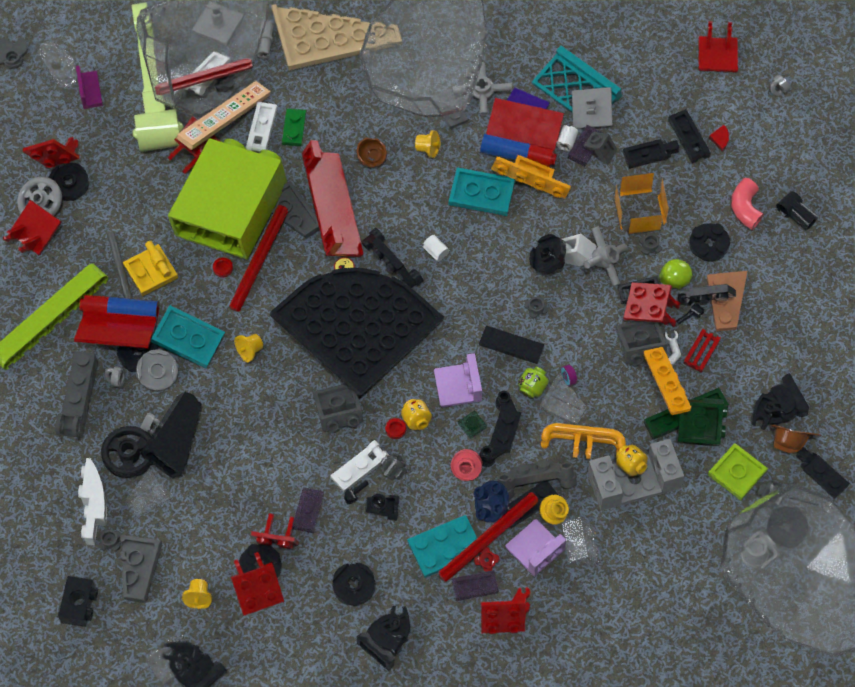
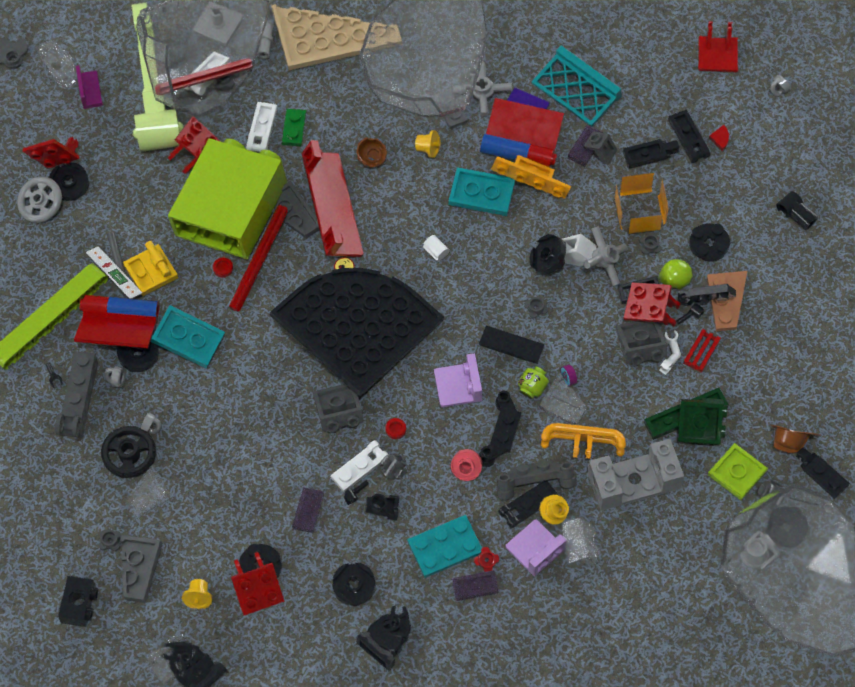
red plate [3,200,62,255] -> none
white slope [78,458,107,545] -> none
light grey tile [136,349,178,391] -> none
black slope [140,391,202,479] -> none
light nougat tile [177,81,271,150] -> none
yellow piece [234,334,263,363] -> none
red plate [251,513,299,549] -> none
black plate [361,227,424,288] -> none
yellow head [401,399,432,430] -> none
red axle [438,492,538,582] -> none
clear green plate [458,410,487,439] -> none
dark blue dish [474,480,509,522] -> none
red plate [481,587,530,634] -> none
white piece [556,125,578,152] -> none
light grey piece [572,87,613,129] -> none
yellow head [616,445,648,476] -> none
light orange bracket [644,347,691,415] -> none
coral cylinder [731,178,764,230] -> none
black piece [752,373,809,430] -> none
none -> black hand [45,362,63,388]
none -> clear sticker [86,247,142,299]

